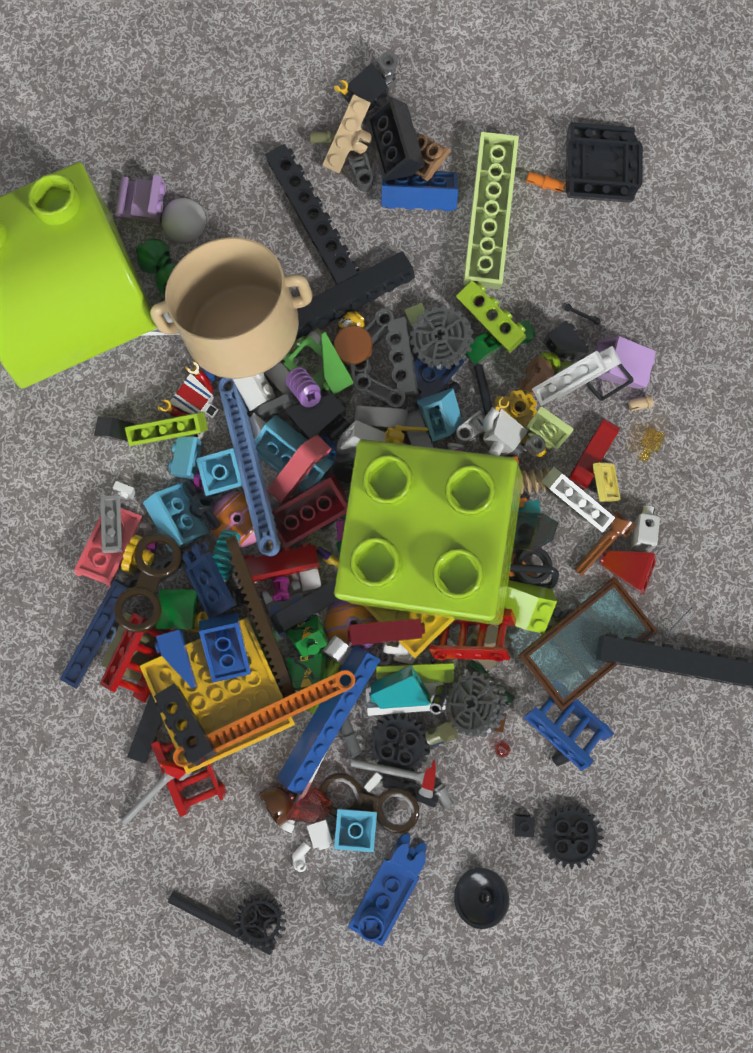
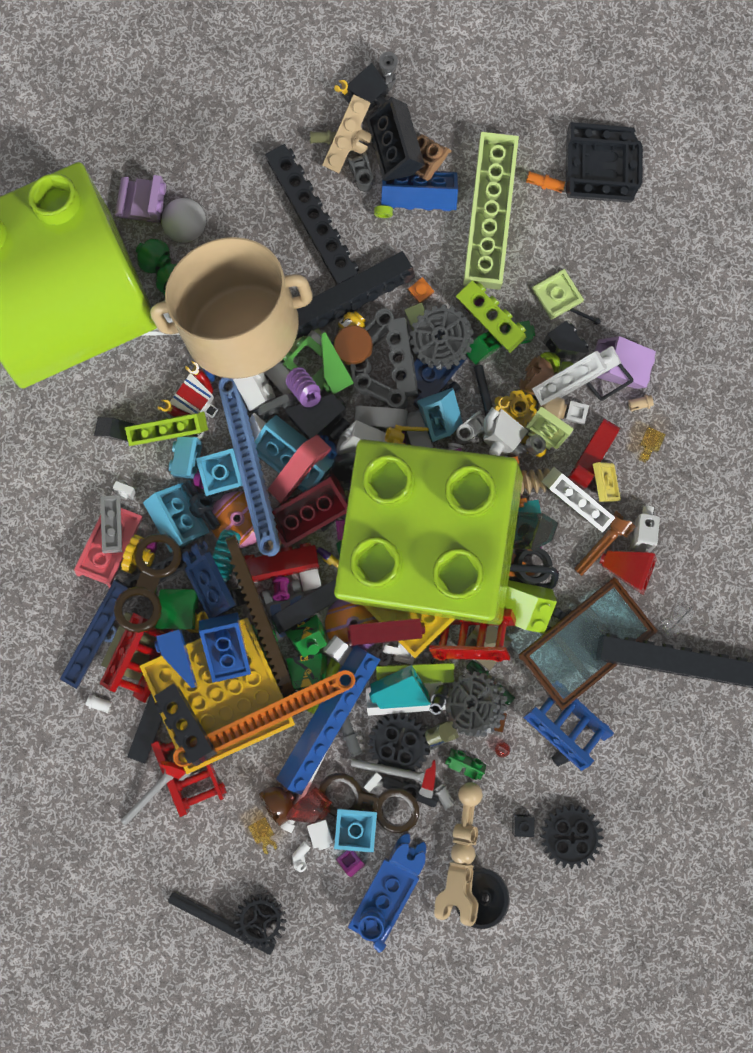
none -> white pin [86,694,112,714]
none -> clear yellow plate [248,816,278,855]
none -> magenta slope [336,850,365,877]
none -> blue hand [373,924,392,953]
none -> lime tile [374,205,393,218]
none -> orange plate [408,277,435,303]
none -> tan piece [434,782,483,927]
none -> green hinge [445,748,486,780]
none -> yellowish green tile [532,269,584,320]
none -> tan head [538,397,567,419]
none -> white plate [565,401,589,425]

